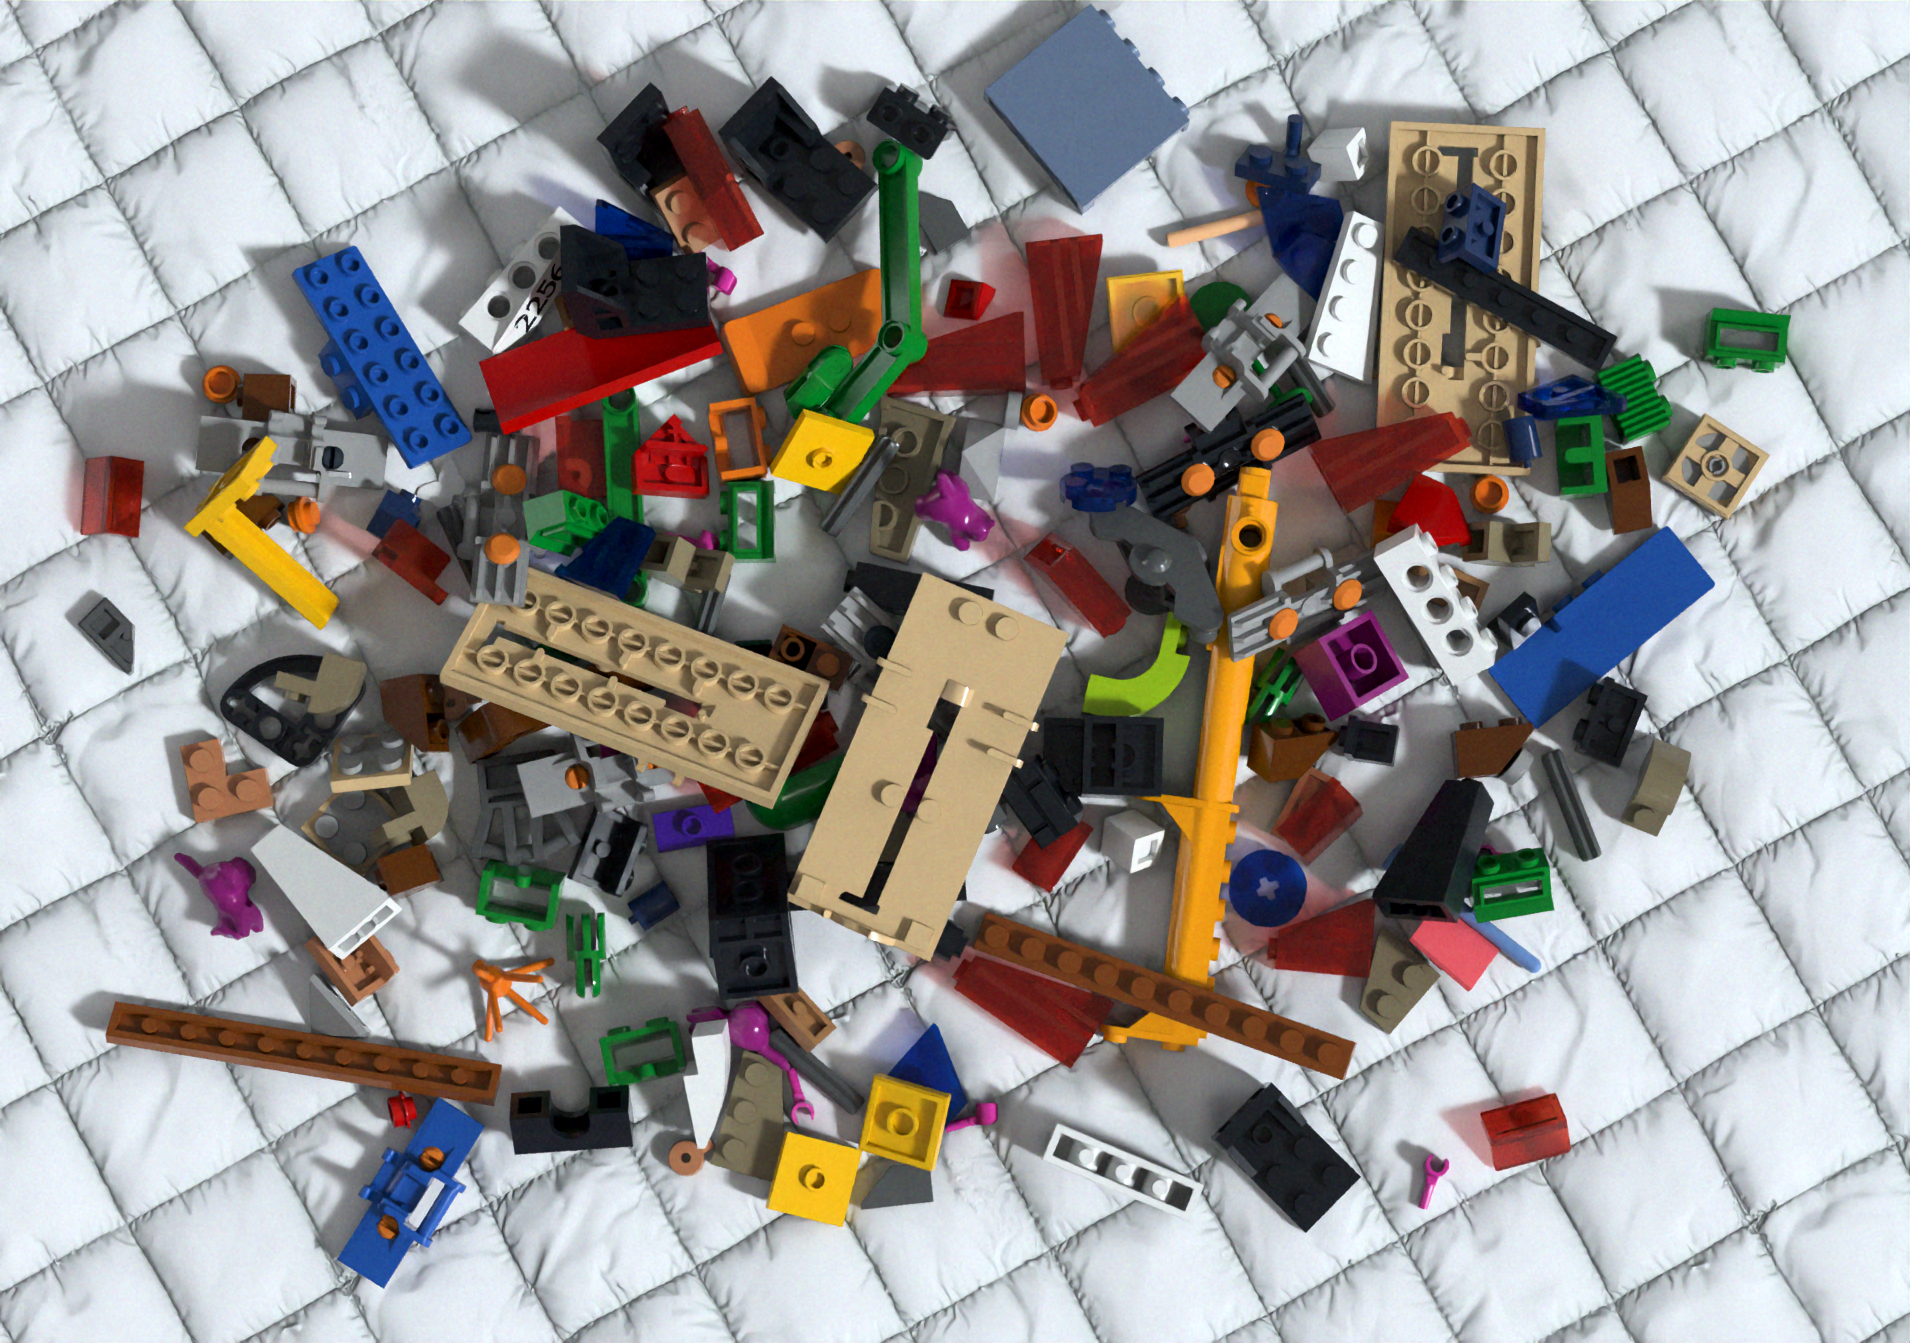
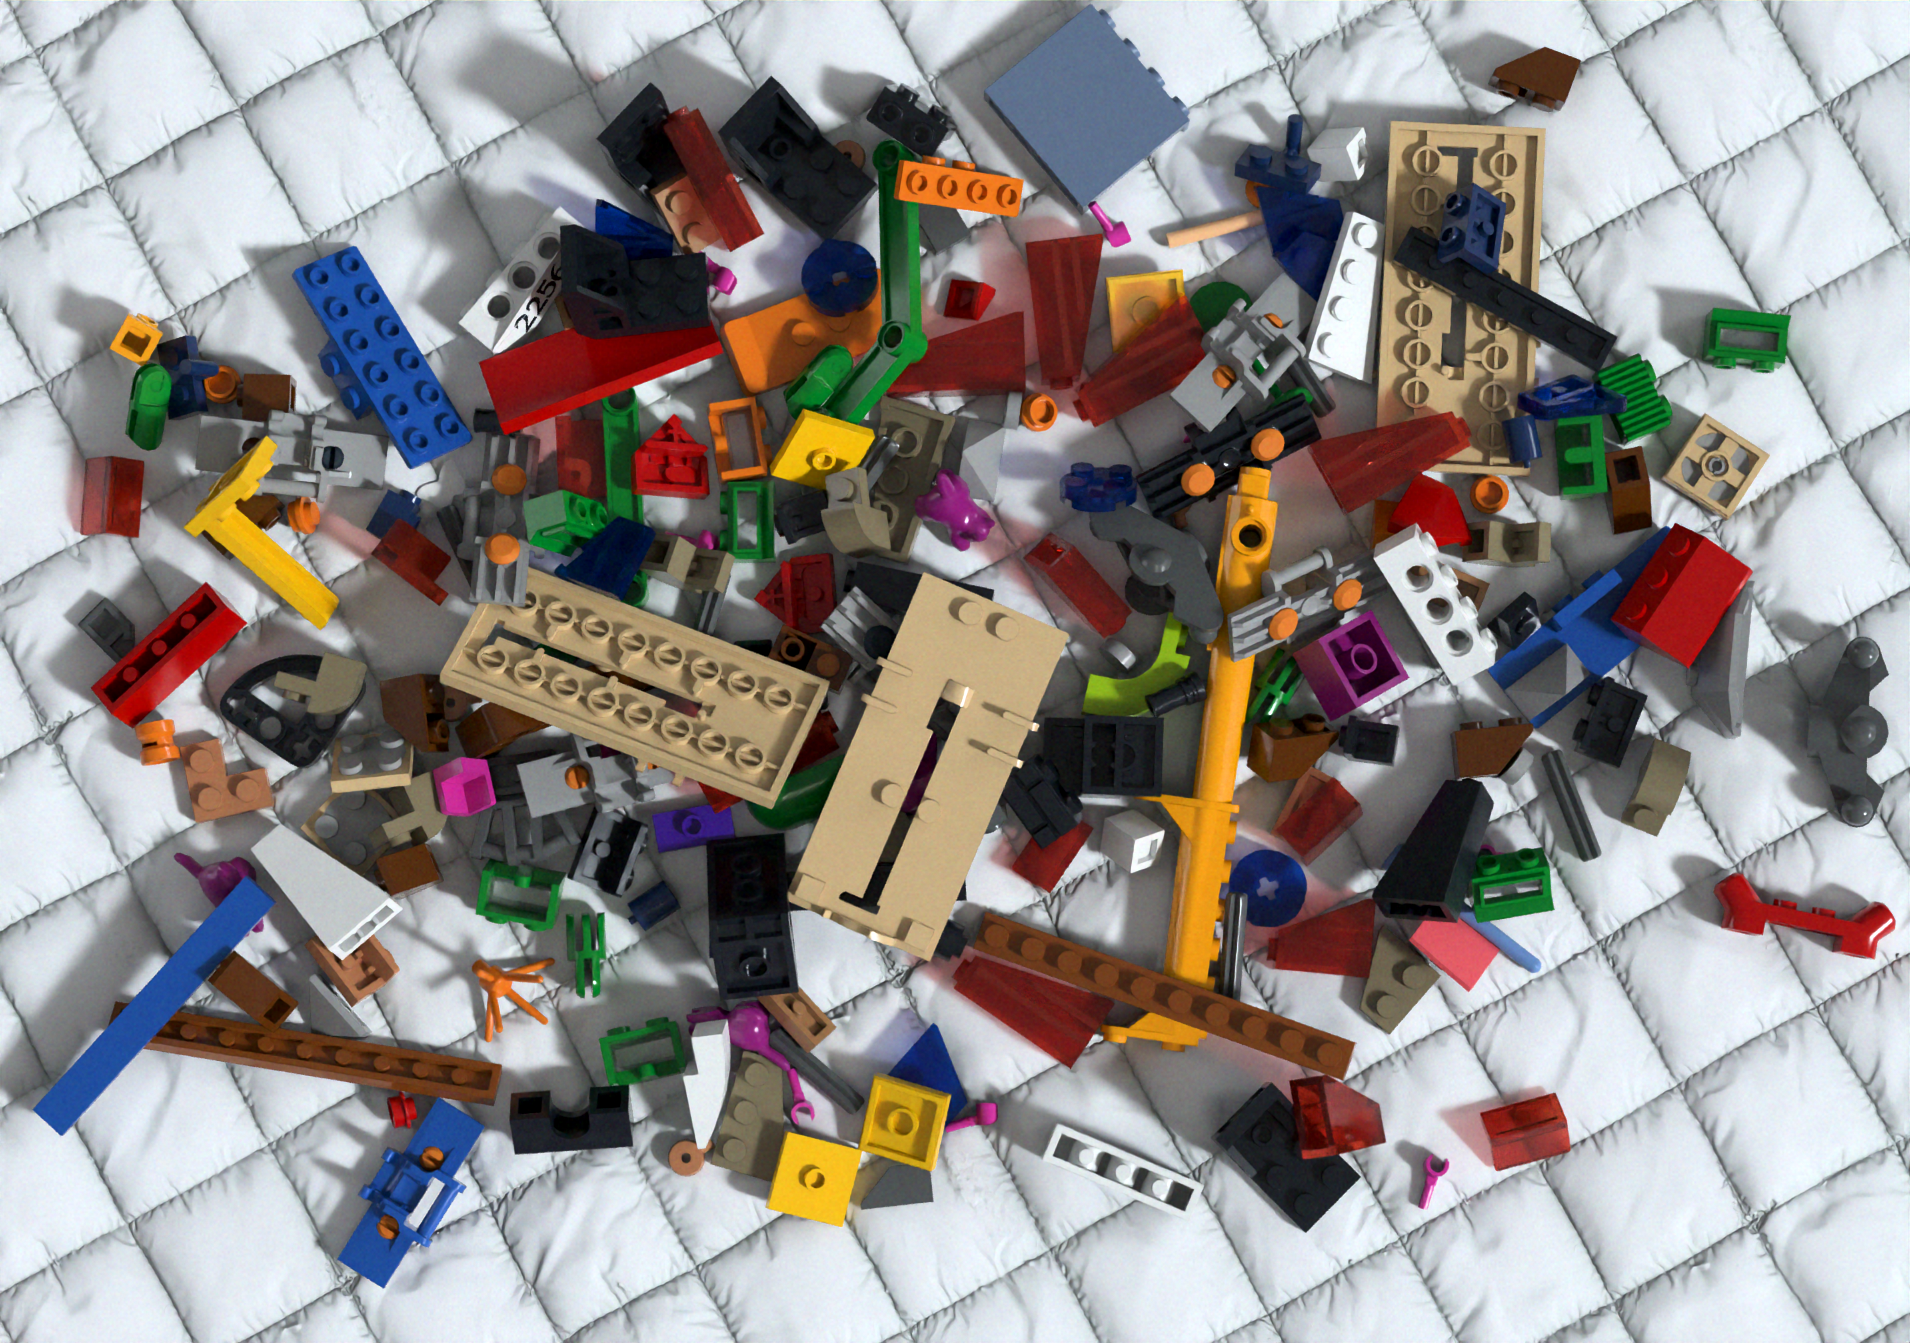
none -> blue tile [32,876,277,1136]
none -> red brick [91,582,247,729]
none -> light orange brick [110,313,163,366]
none -> green arm [125,363,172,451]
none -> orange wheel [134,719,181,766]
none -> dark blue plate [157,335,219,420]
none -> reddish brown slope [208,950,299,1033]
none -> dark pink panel [432,757,496,817]
none -> red slope [754,553,838,634]
none -> black bracket [774,488,828,545]
none -> clear blue plate [801,238,879,317]
none -> dark tan brick [821,467,891,559]
none -> orange bracket [894,155,1024,217]
none -> dark pink hand [1088,201,1131,248]
none -> light grey tile [1099,638,1137,674]
none -> black pin [1145,671,1207,718]
none -> dark grey axle [1218,891,1248,1001]
none -> clear red slope [1289,1075,1386,1160]
none -> reddish brown slope [1488,47,1581,112]
none -> light grey slope [1504,643,1590,721]
none -> red slope [1611,523,1753,669]
none -> light grey wedge [1686,581,1755,739]
none -> red plate [1713,872,1896,960]
none -> dark grey piece [1807,637,1889,828]

